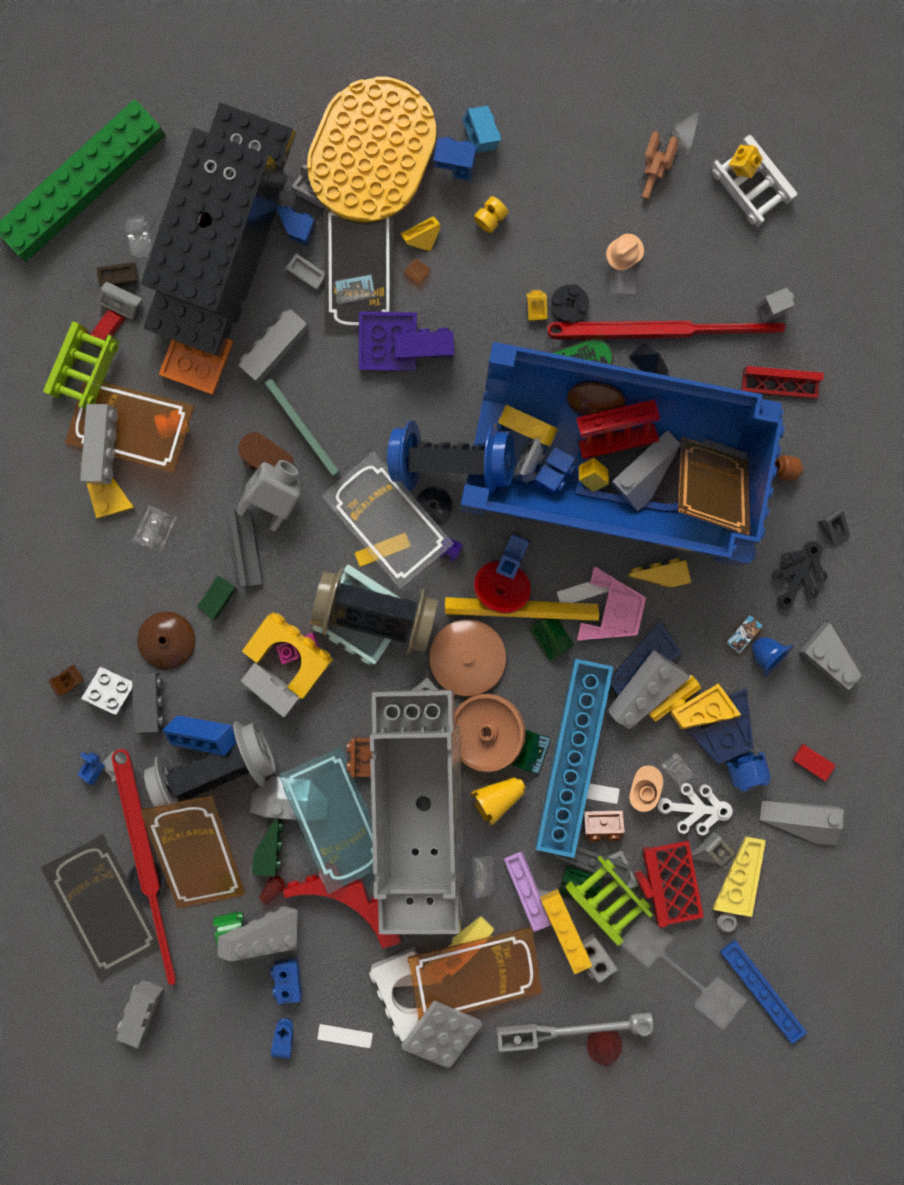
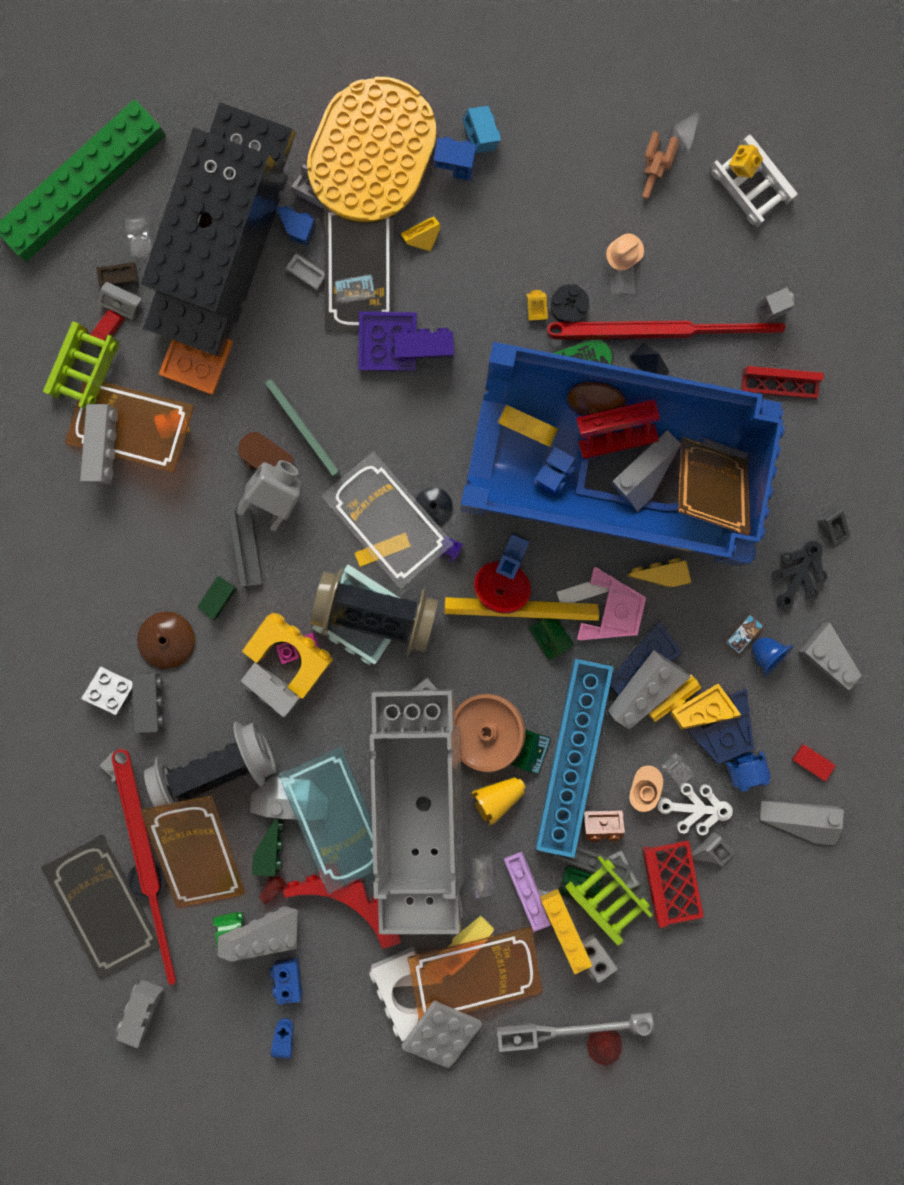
reddish brown bracket [48,665,84,697] -> none
blue bracket [77,752,105,785] -> none
yellow wing [81,463,135,519] -> none
clear bracket [133,505,176,552] -> none
blue brick [162,715,237,756] -> none
light grey brick [238,309,309,384] -> none
white sticker [317,1024,373,1048] -> none
dark orange bracket [347,737,372,778] -> none
brick [387,420,515,495] -> none
clear orange tile [404,257,430,285] -> none
nougat dish [429,620,506,696] -> none
yellow wheel [473,196,509,234] -> none
light grey slope [512,438,545,484] -> none
yellow panel [579,458,609,492] -> none
white sticker [587,784,620,804] -> none
clear hinge [620,914,747,1030] -> none
red tile [634,870,654,898] -> none
light yellow wing [713,836,766,917] -> none
light grey plate [717,912,737,932] -> none
blue tile [720,939,807,1045] -> none
dark orange head [775,455,803,481] -> none

